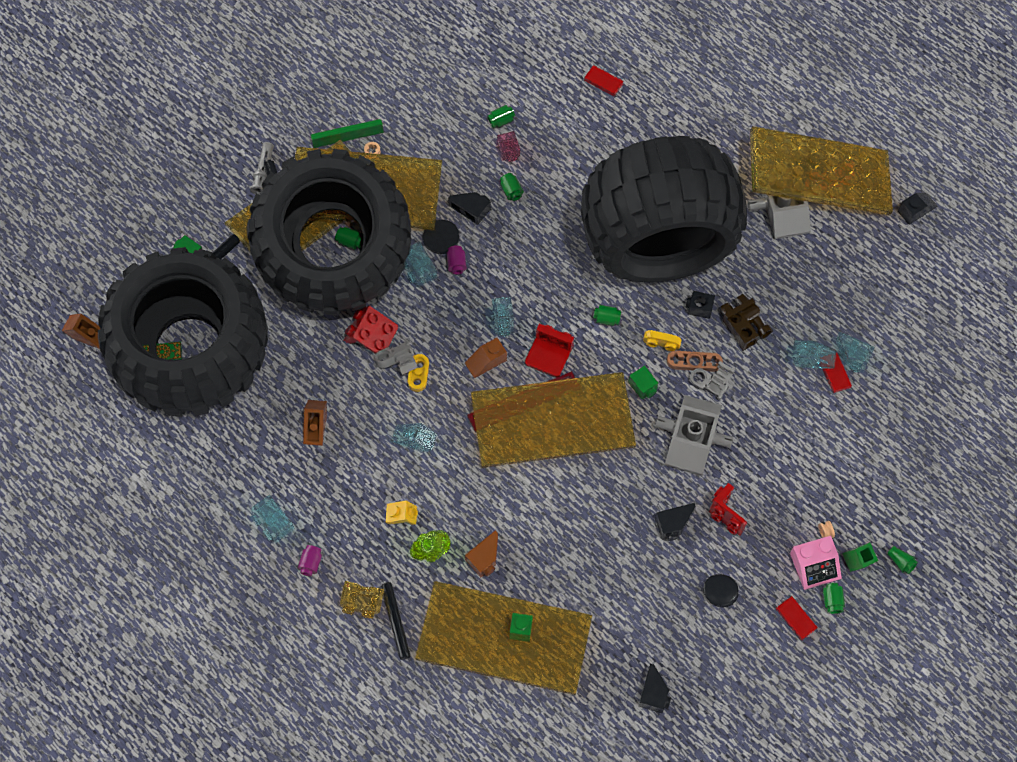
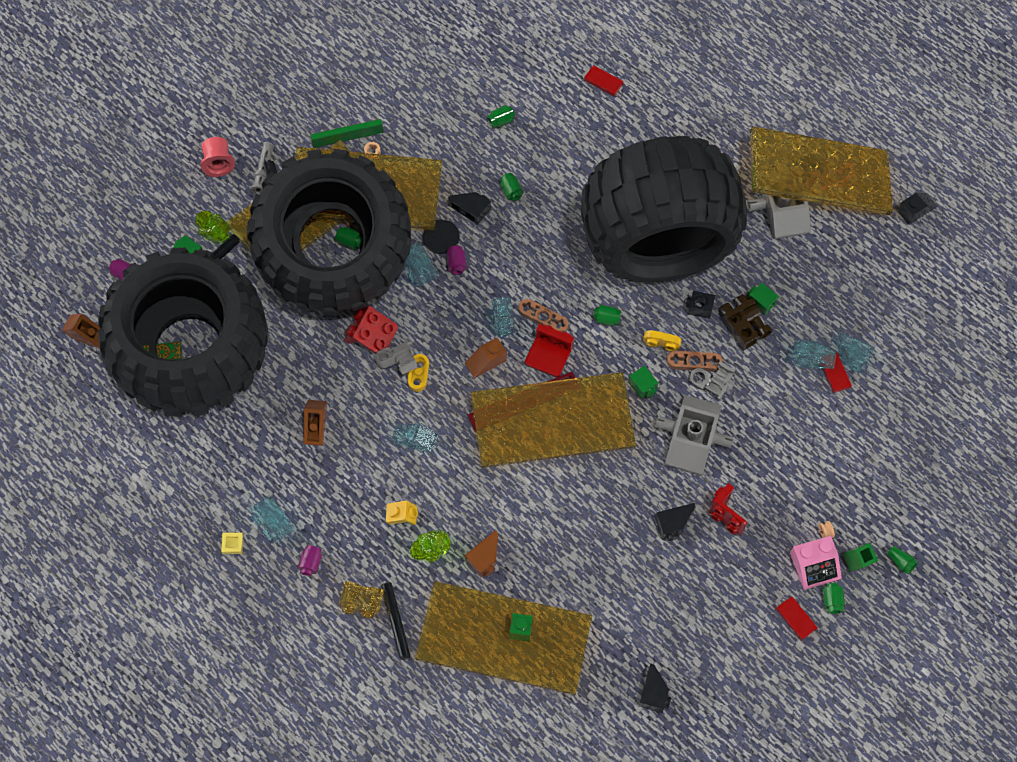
clear pink brick [497,131,520,162] -> none
black piece [703,574,739,607] -> none
none -> magenta brick [109,258,131,280]
none -> clear neon green head [195,210,230,242]
none -> coral piece [200,137,235,177]
none -> light yellow plate [221,533,243,554]
none -> nougat beam [519,299,569,332]
none -> green brick [748,282,779,316]

